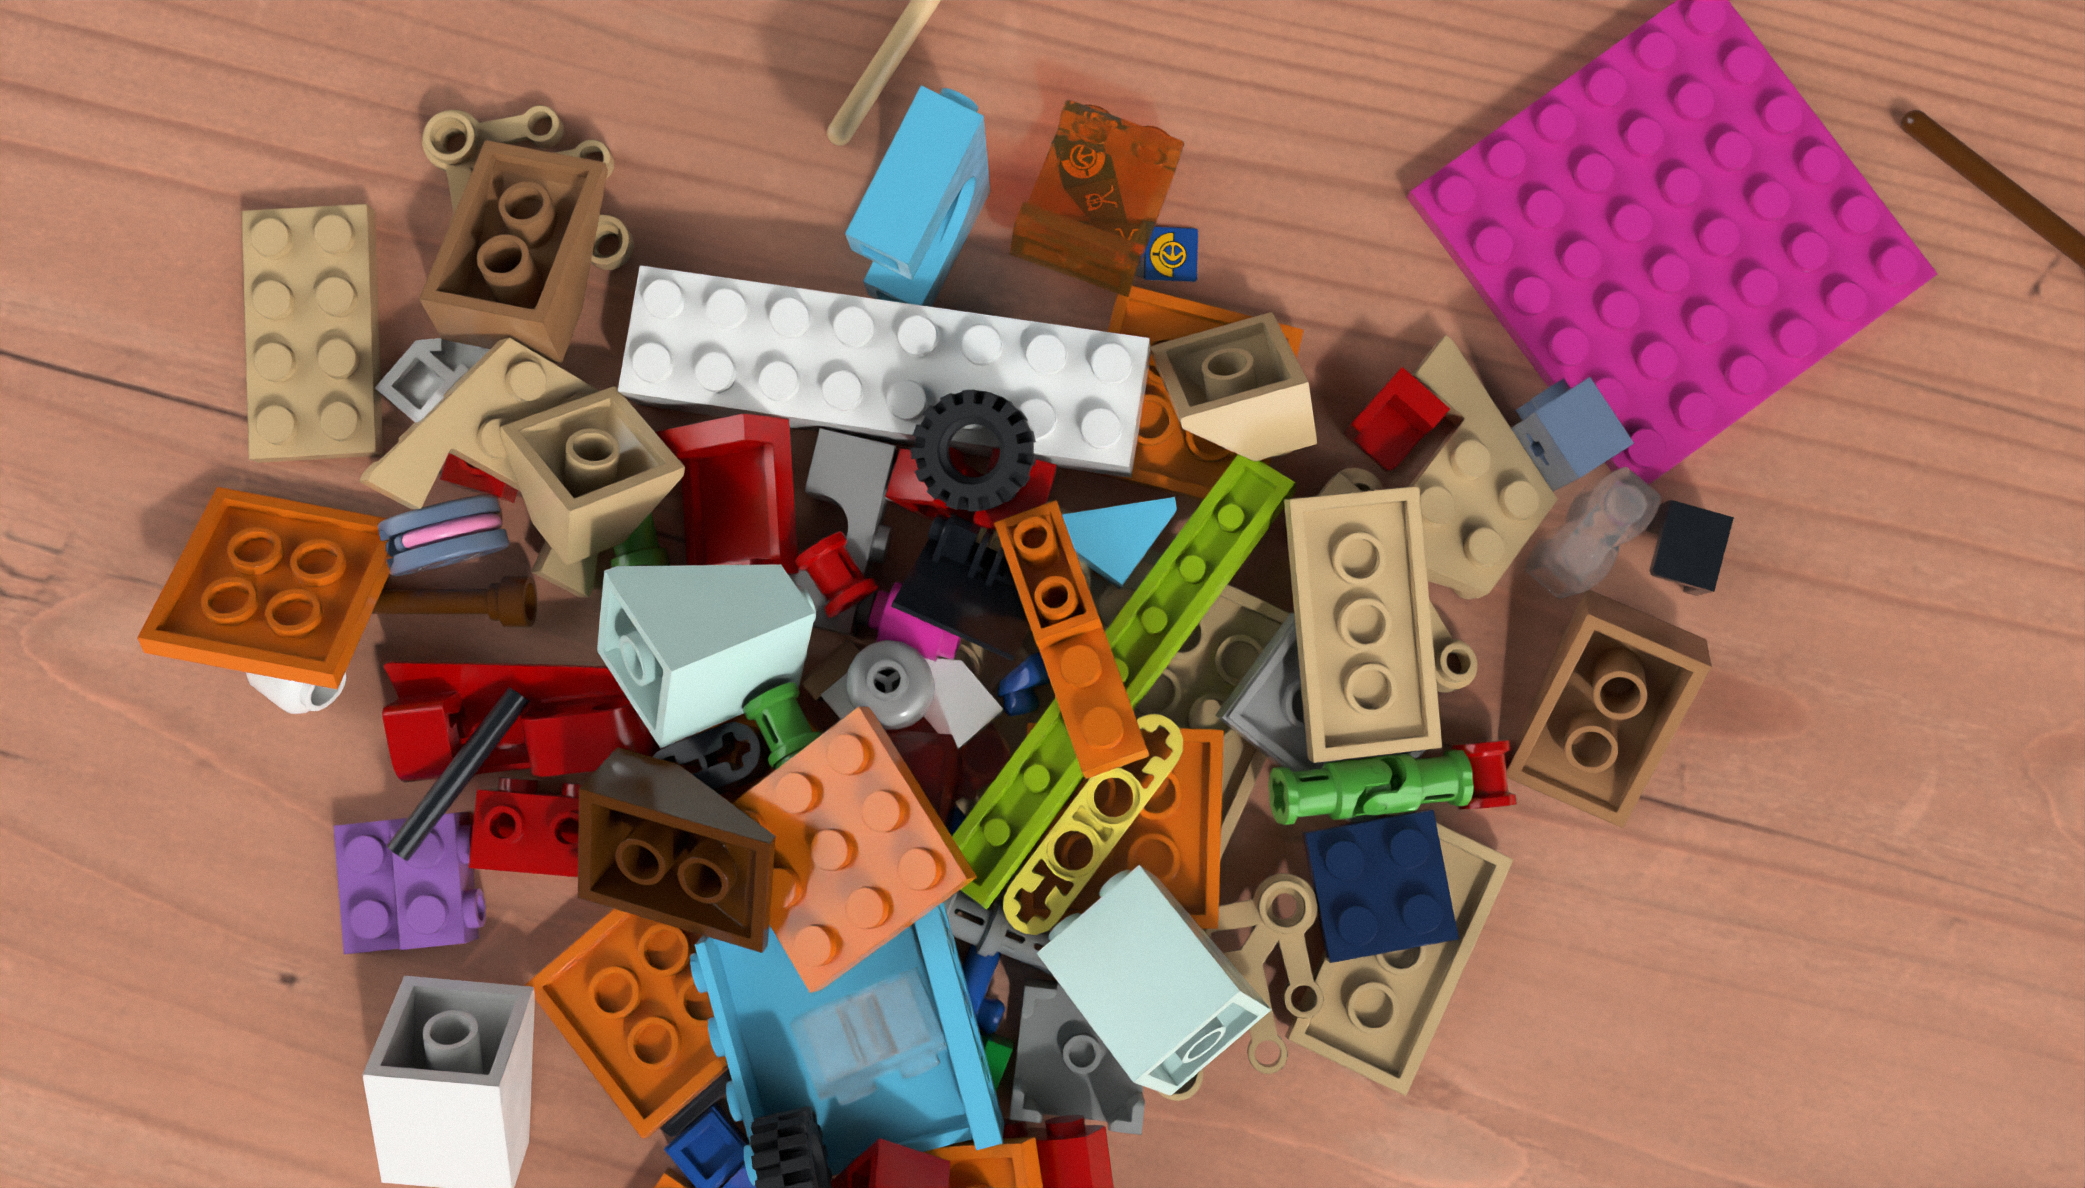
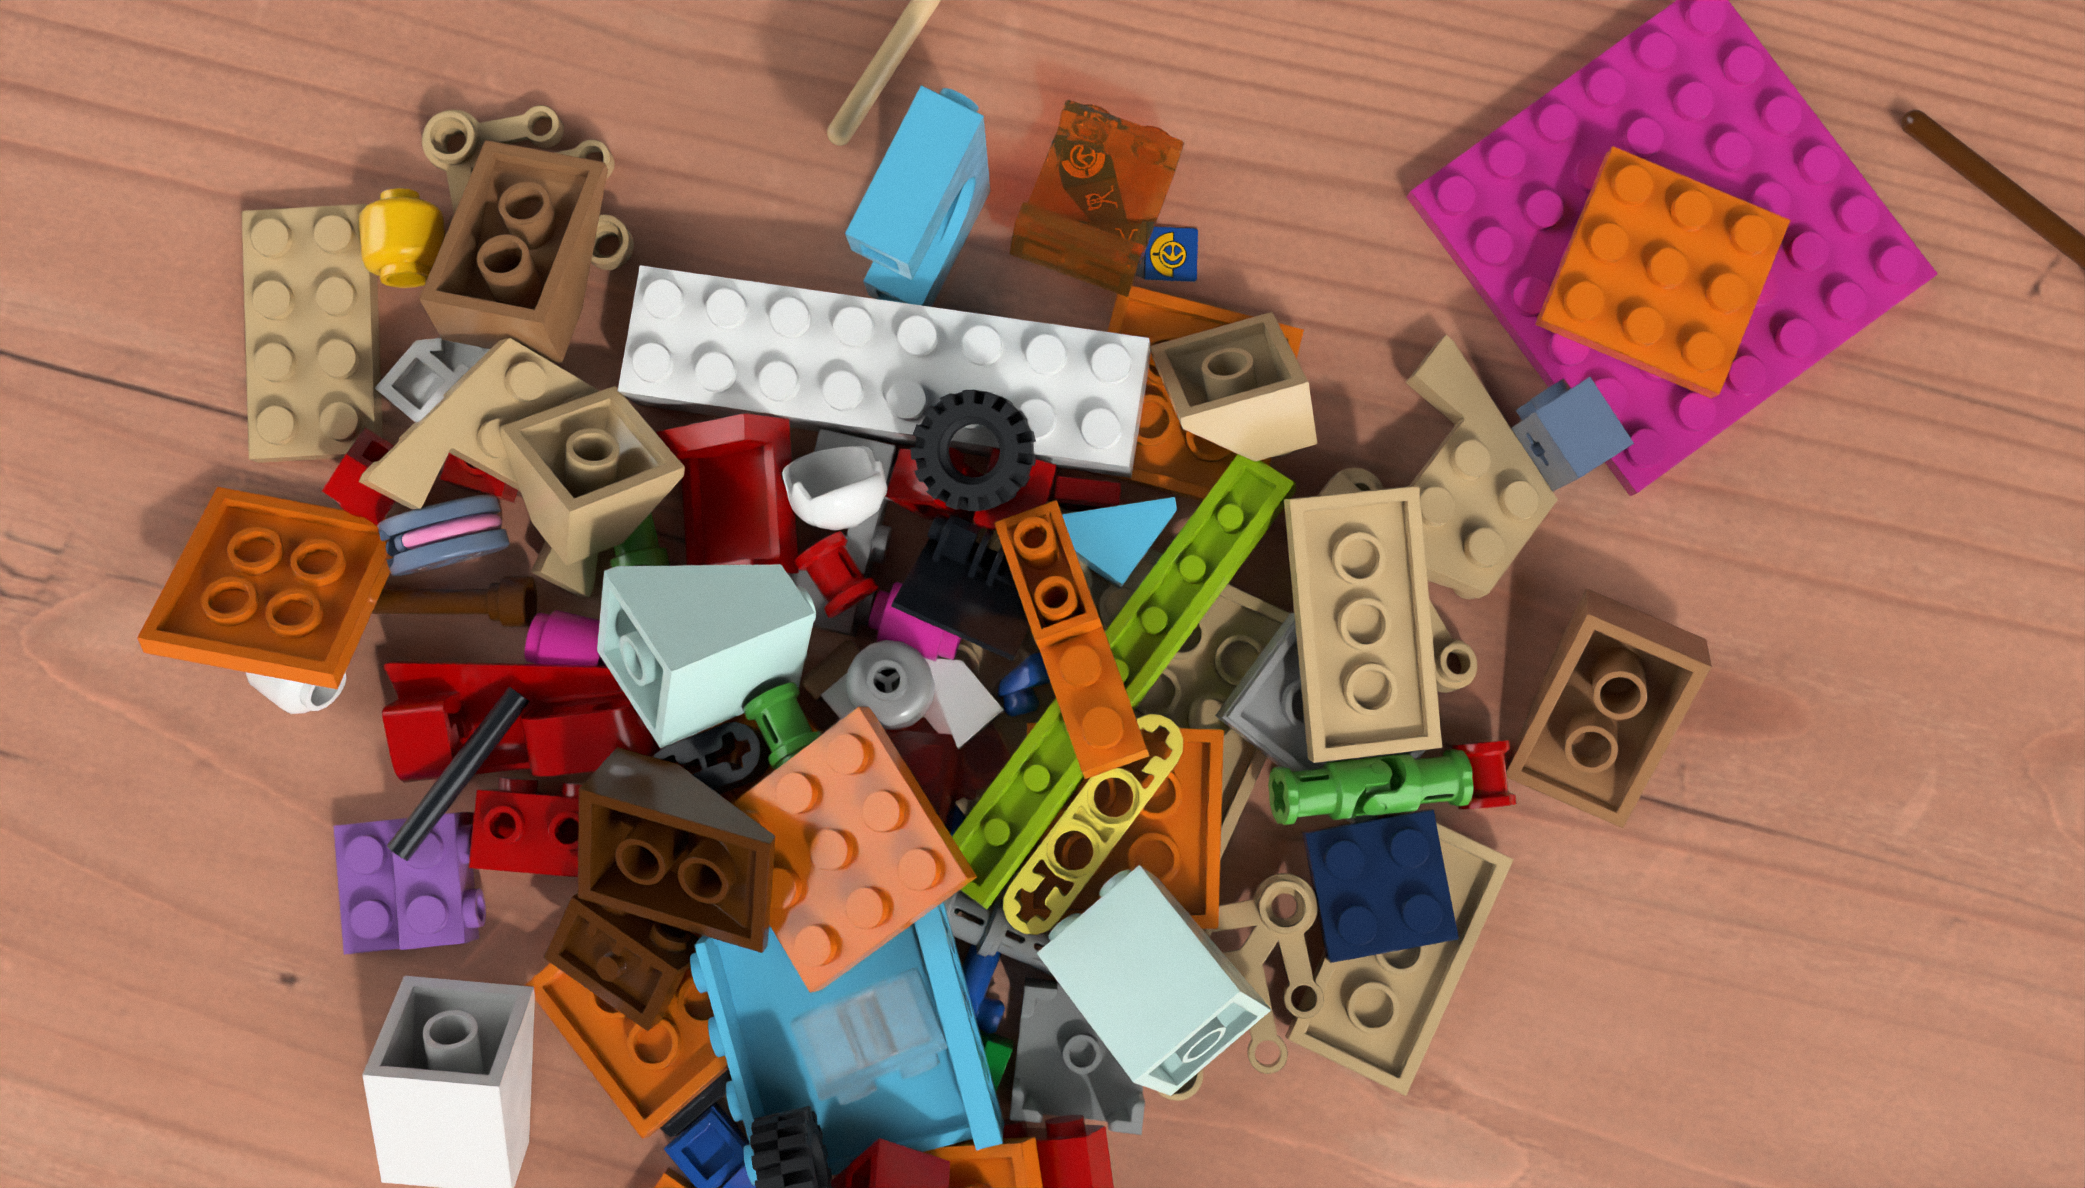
red panel [1342,367,1450,472] -> none
clear brick [1525,466,1661,599] -> none
black panel [1646,500,1734,596] -> none
none -> red plate [321,427,396,526]
none -> yellow head [359,188,445,288]
none -> dark pink brick [525,610,606,666]
none -> reddish brown bracket [543,893,700,1031]
none -> white hair [782,446,887,531]
none -> red tile [1055,476,1121,512]
none -> orange plate [1535,146,1790,399]

